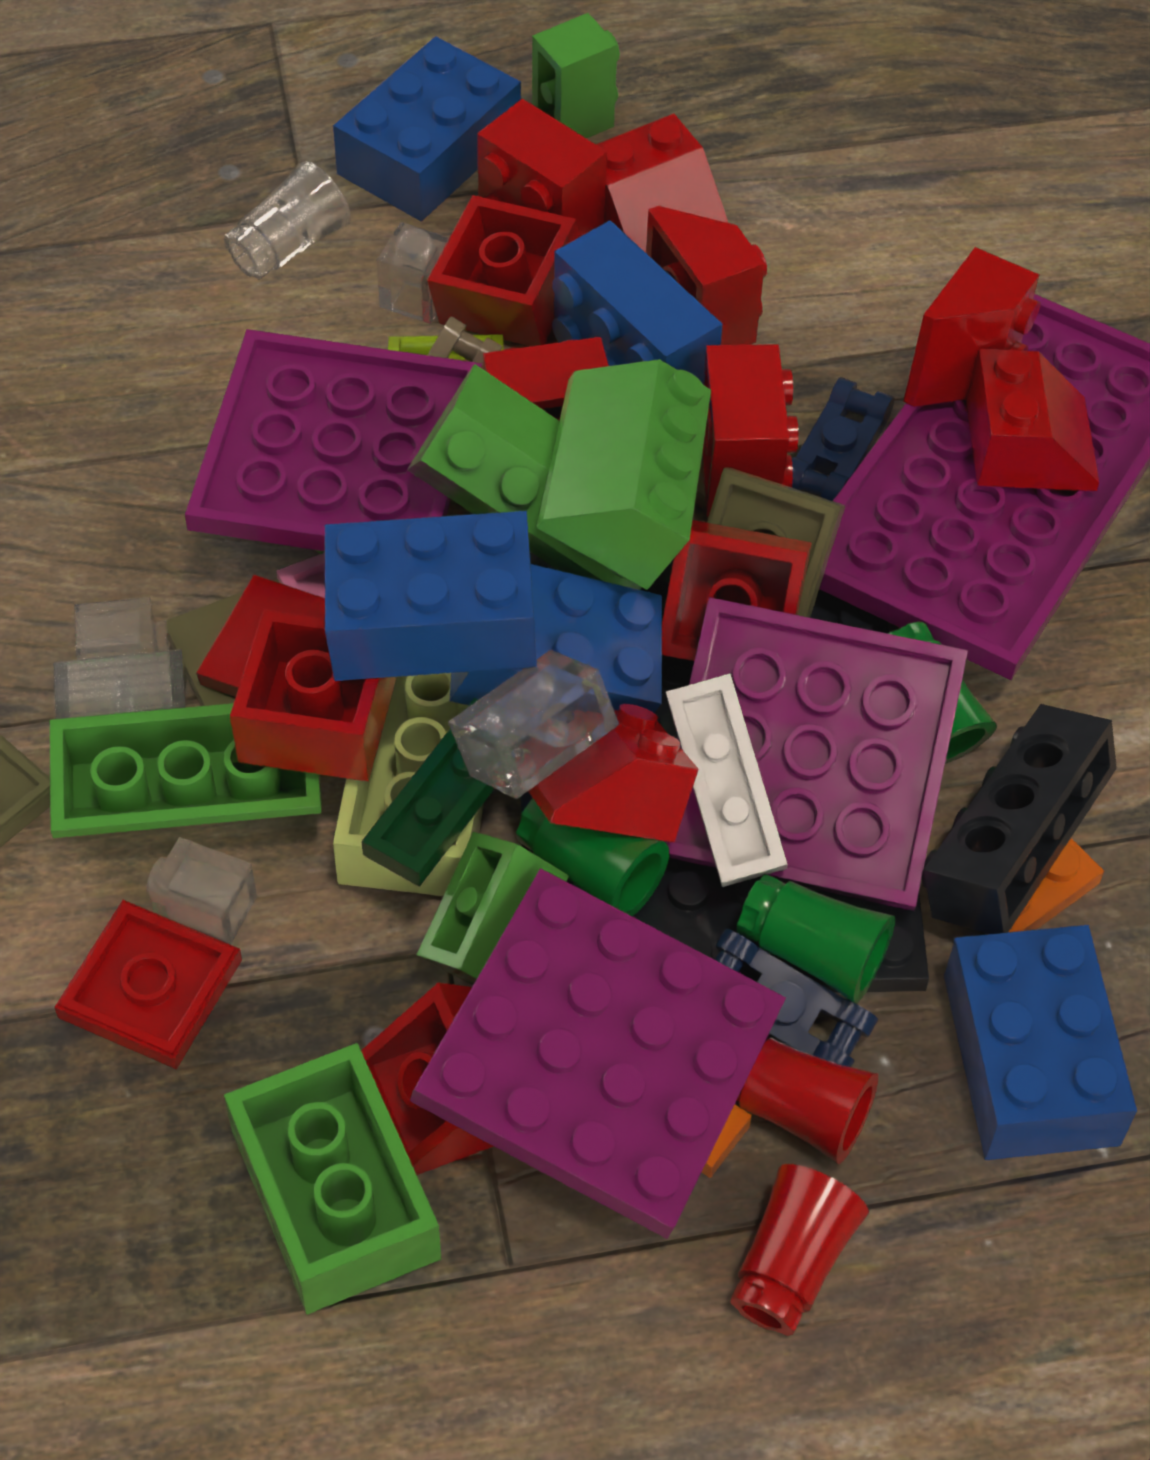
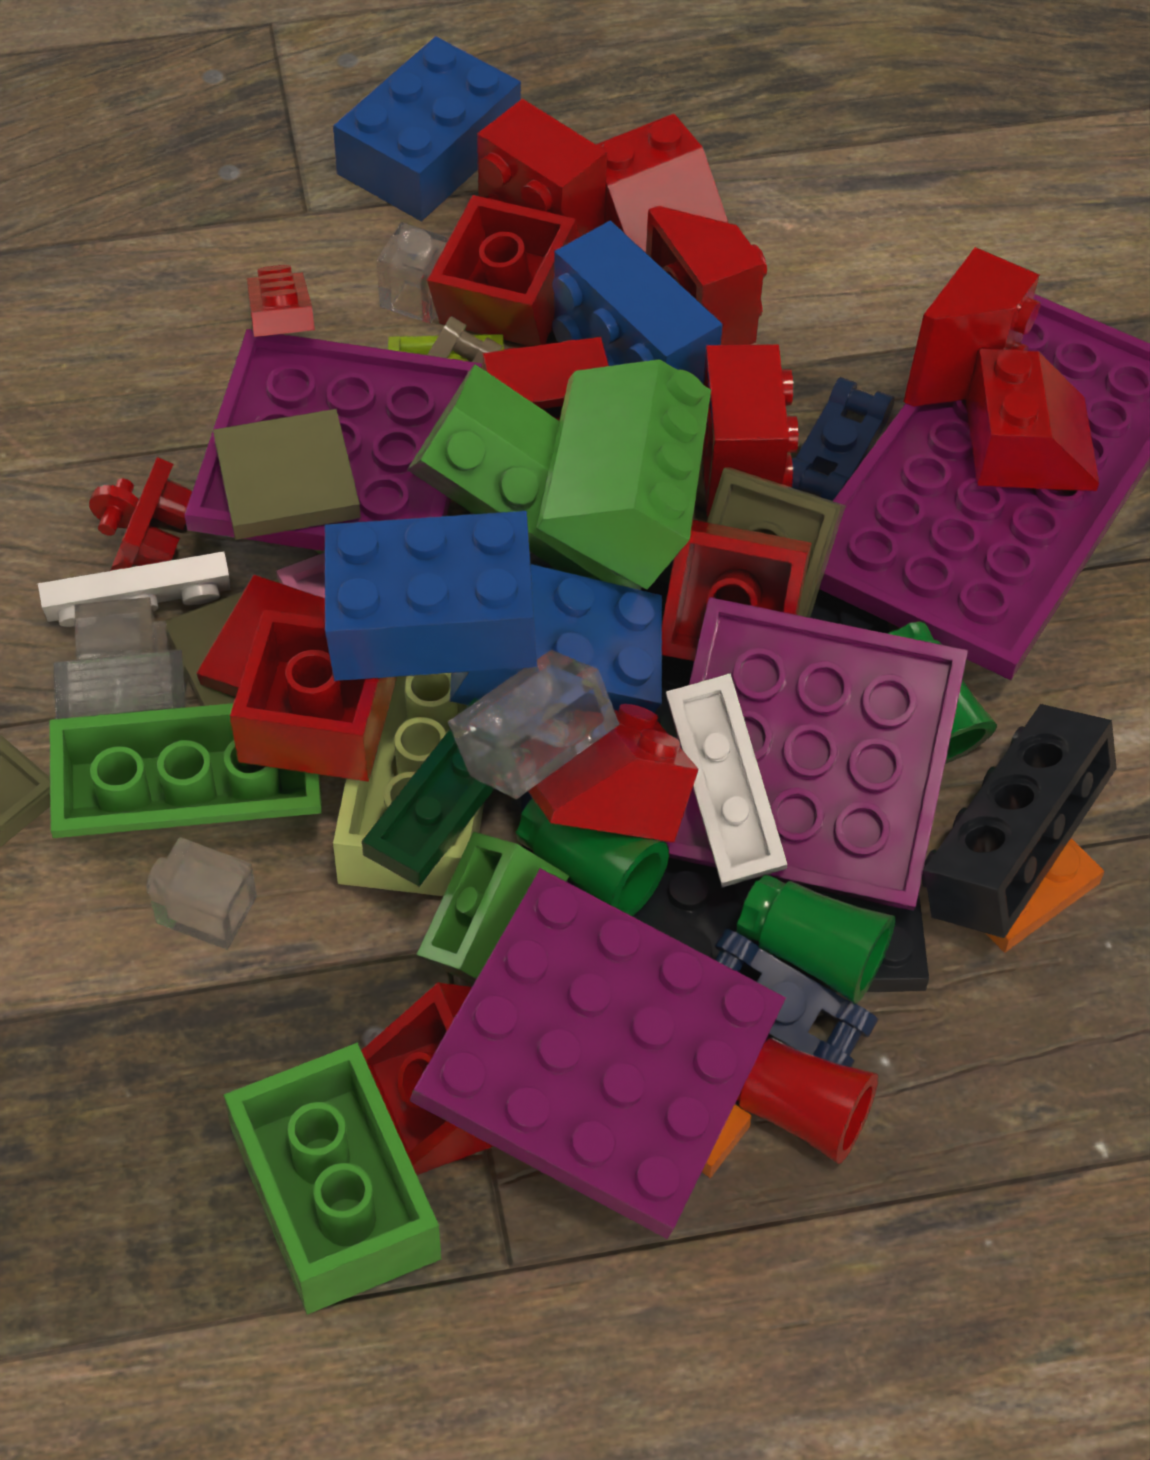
red tile [54,900,242,1070] -> none
clear plant [224,161,351,280] -> none
bright green brick [532,13,620,139] -> none
red plant [730,1164,869,1336] -> none
blue brick [944,925,1137,1160] -> none
none -> white plate [38,551,230,627]
none -> red hips [89,457,192,571]
none -> olive tile [213,409,361,540]
none -> red plate [247,265,315,337]

